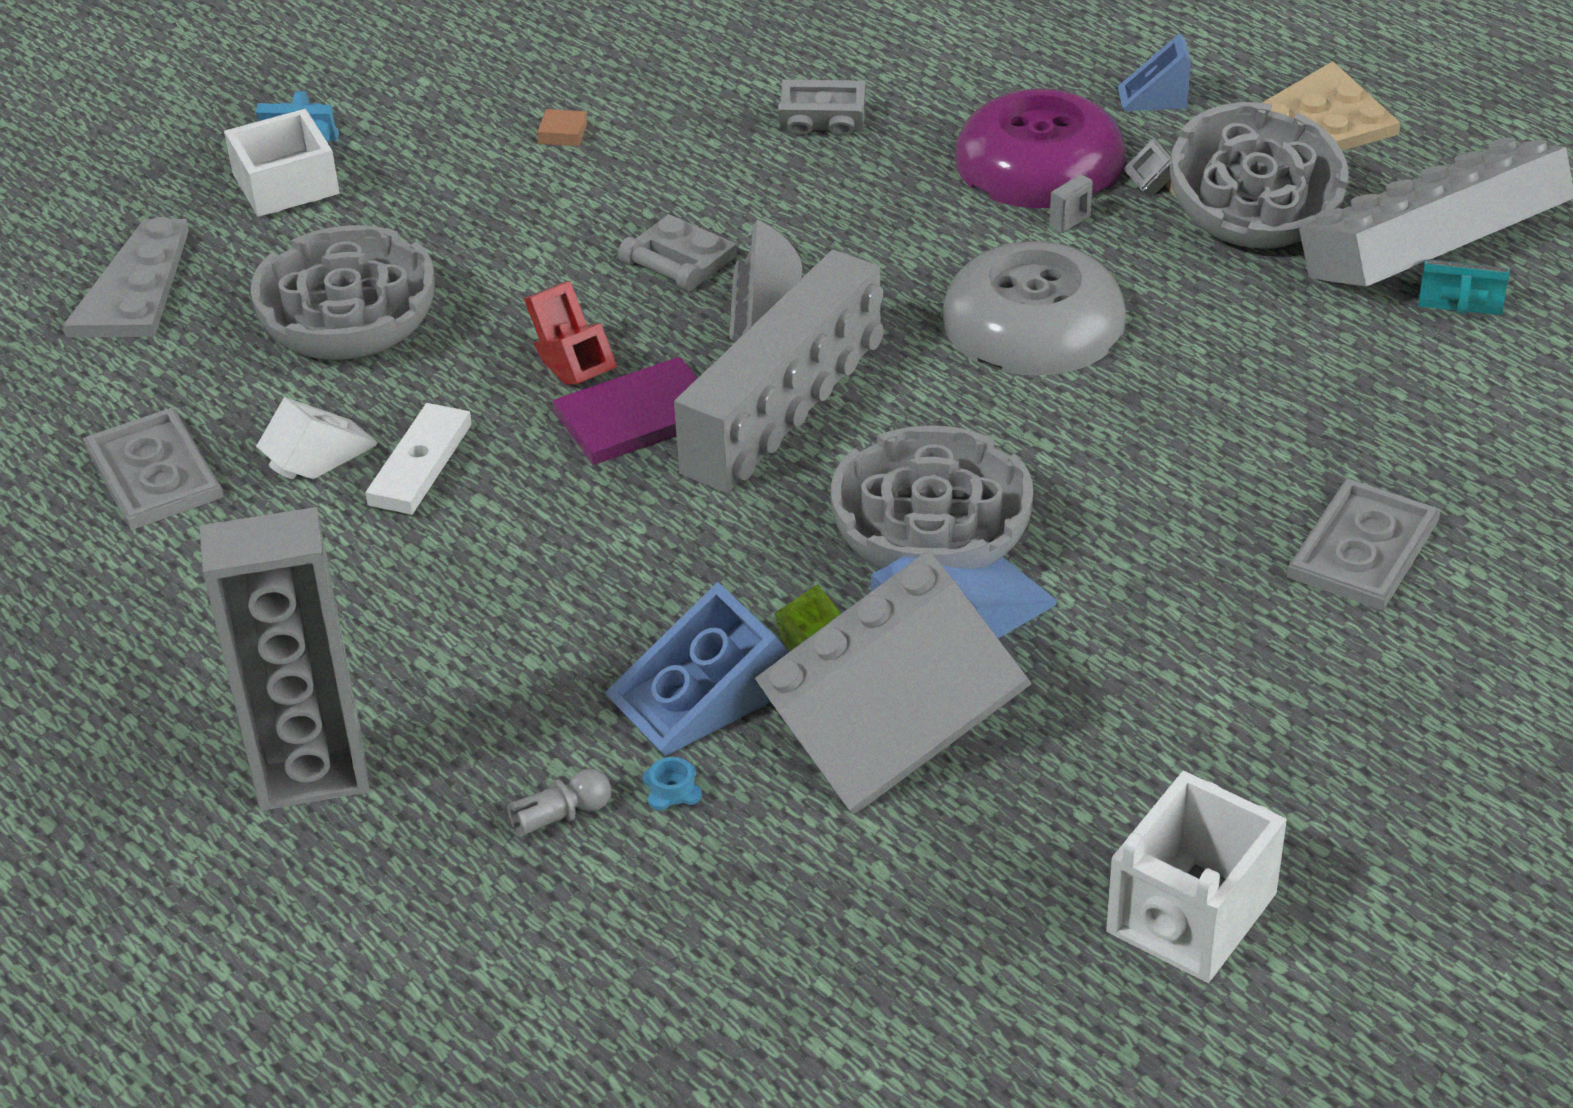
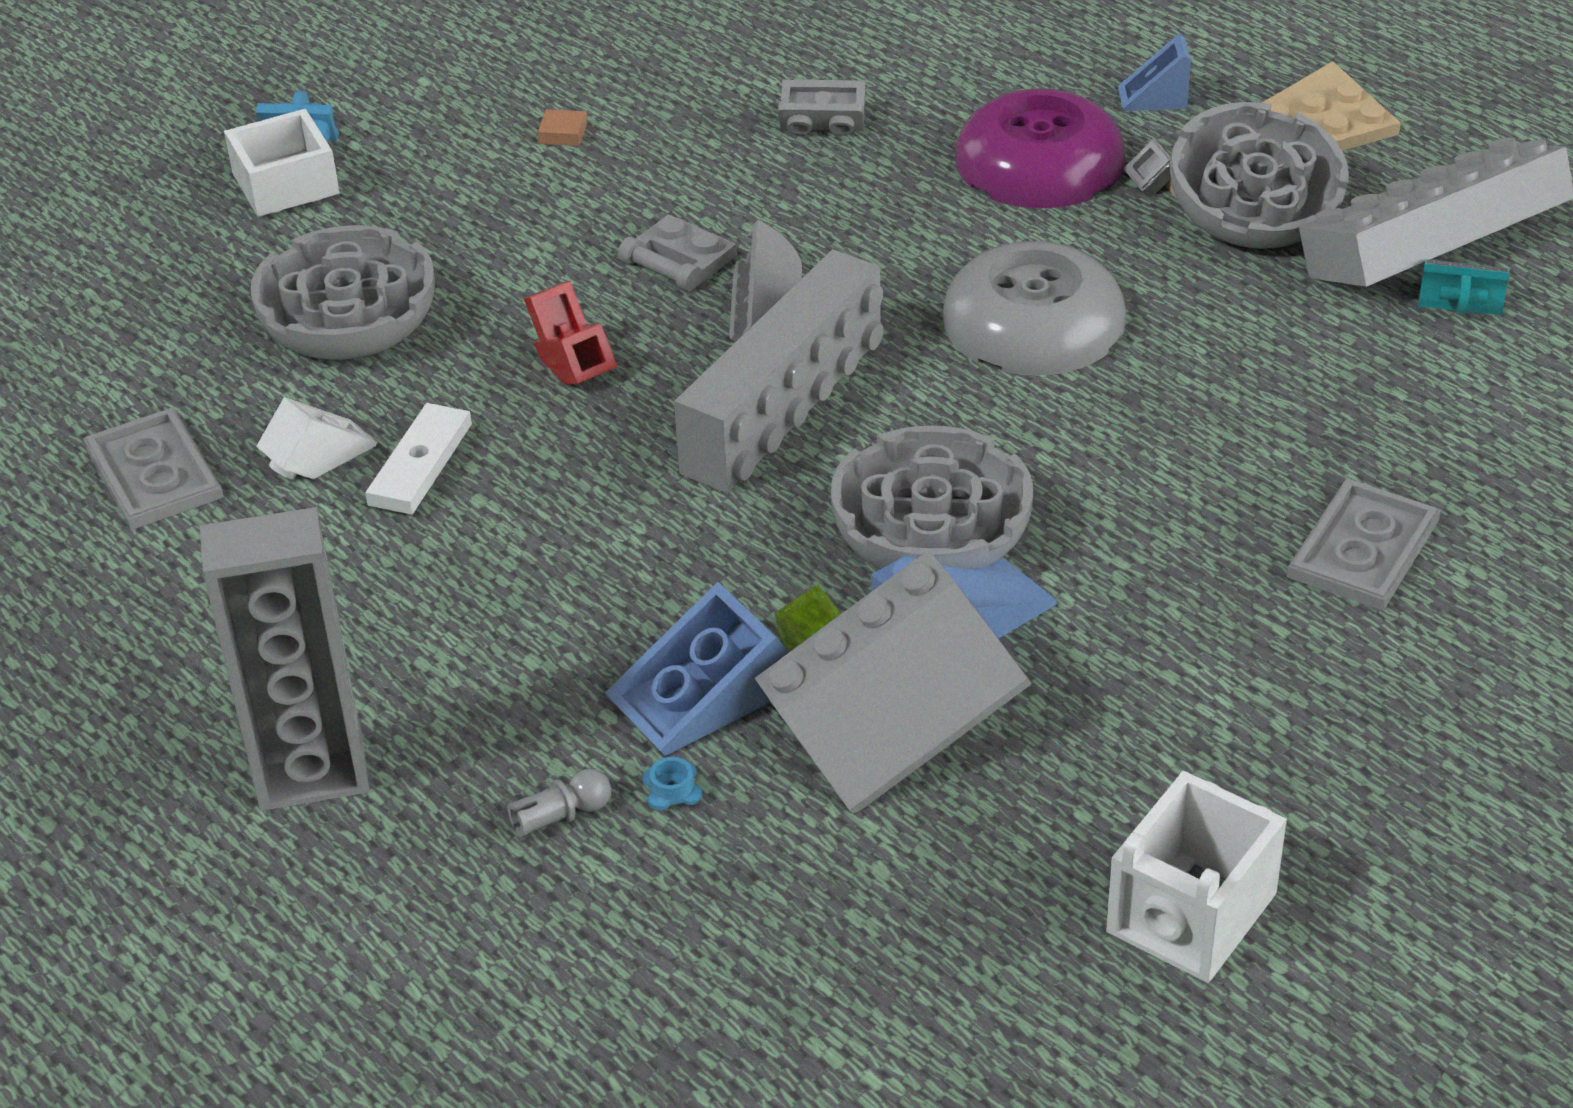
light grey wing [63,217,189,337] -> none
magenta tile [552,356,697,465] -> none
light grey tile [1050,174,1092,232] -> none

